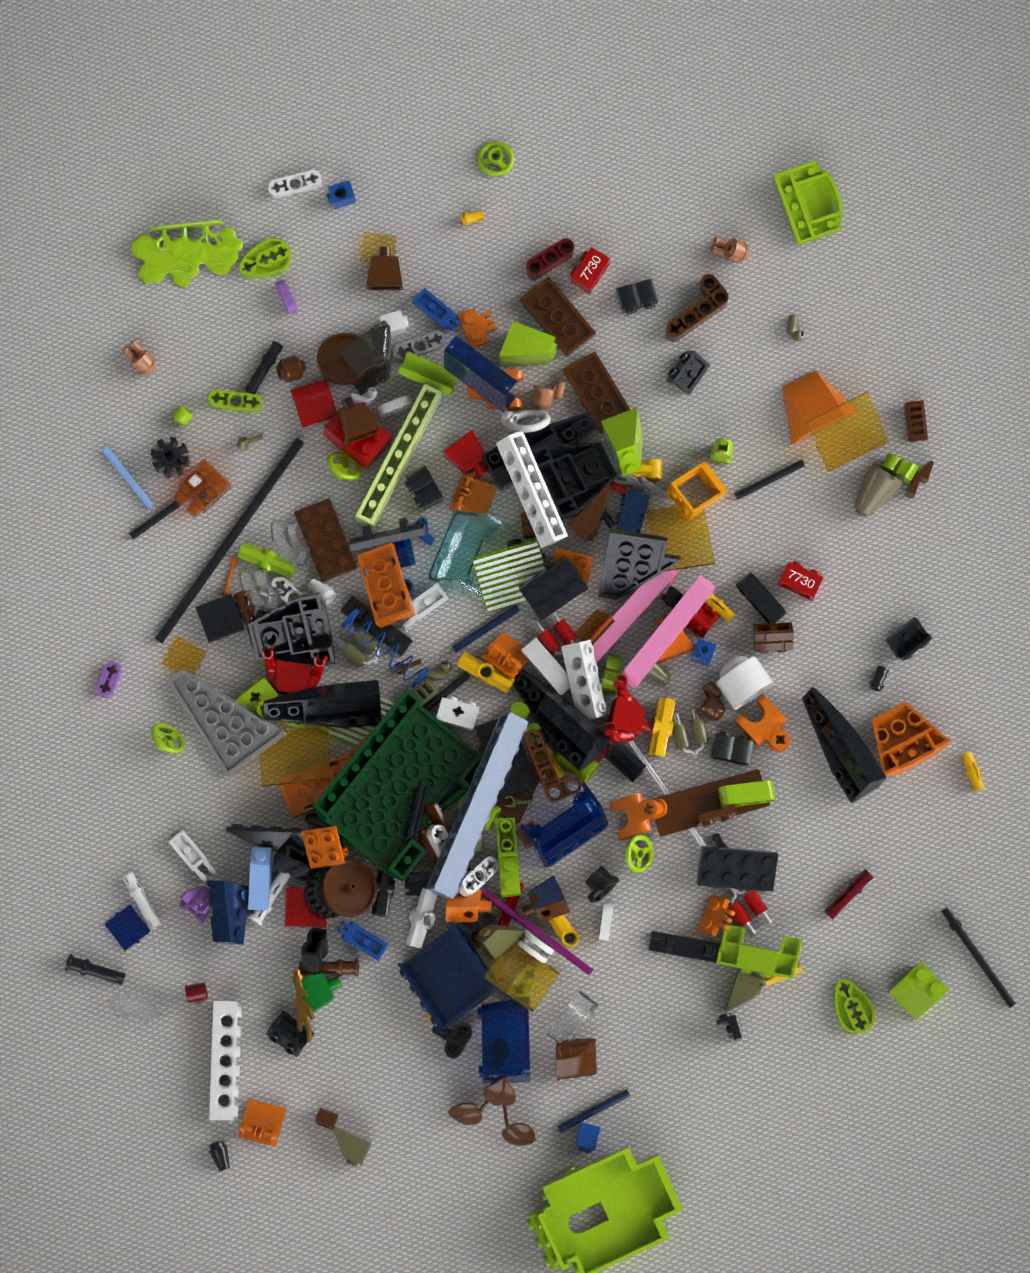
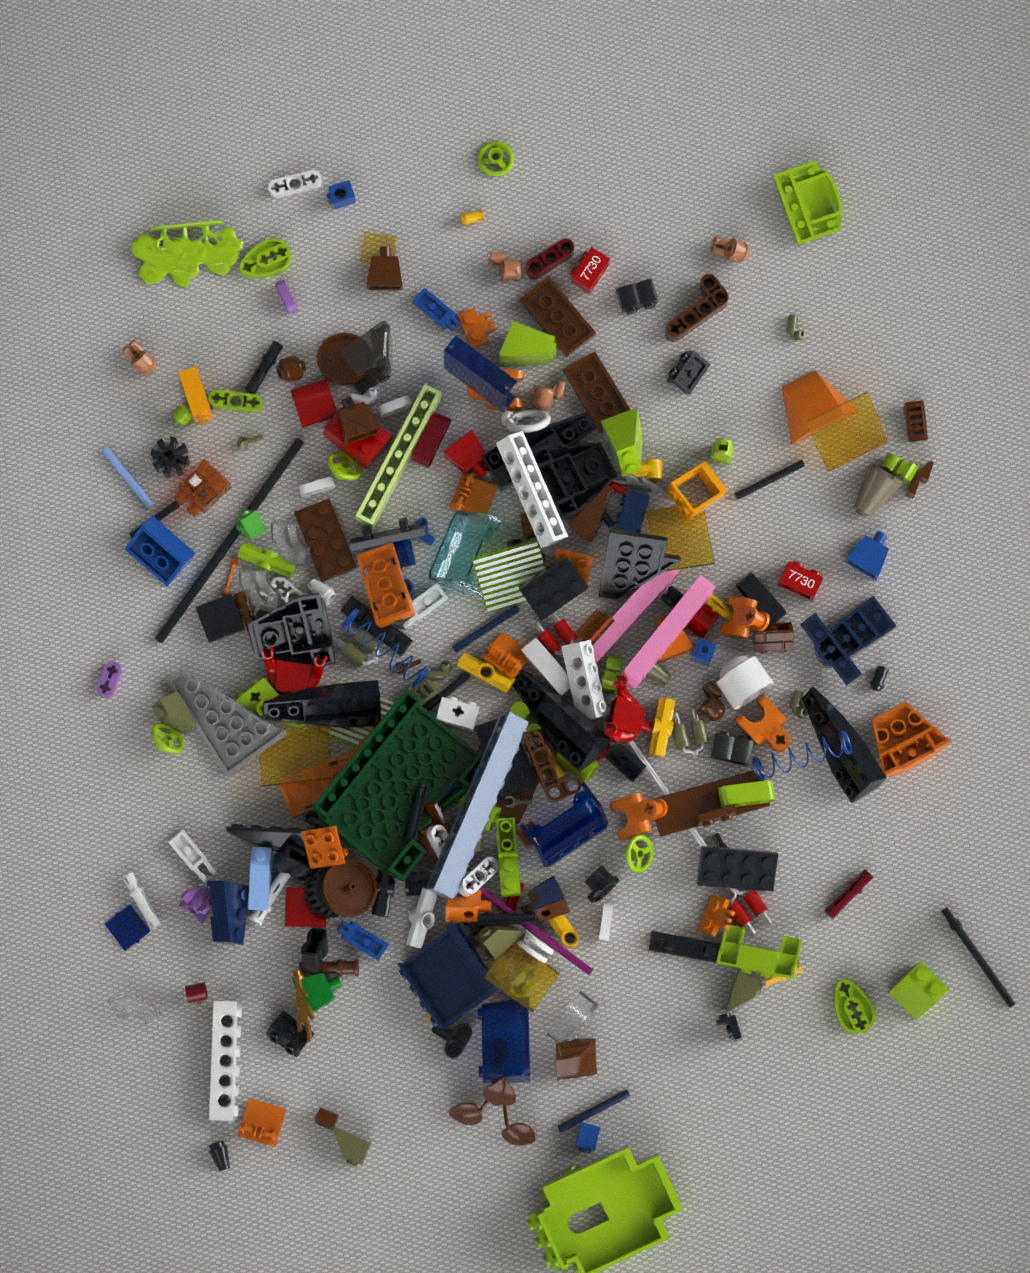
black pin [65,954,126,985] -> none
clear yellow piece [162,637,207,675] -> none
white brick [379,310,409,339] -> none
light grey beam [393,331,446,363] -> none
lime panel [398,352,459,396] -> none
black brick [404,465,444,511] -> none
black bracket [885,617,933,661] -> none
yellow pin [961,751,985,792] -> none
none -> blue slope [125,516,196,587]
none -> olive slope [152,691,197,733]
none -> light orange window [178,366,214,424]
none -> bright green brick [235,509,267,540]
none -> white beam [299,477,336,497]
none -> dark red beam [411,412,451,468]
none -> black axle [477,912,536,926]
none -> nougat piece [488,252,523,283]
none -> orange piece [719,596,770,639]
none -> blue piece [752,730,852,781]
none -> olive arm [790,690,808,718]
none -> dark blue slope [800,596,897,686]
none -> blue torso [845,531,889,580]

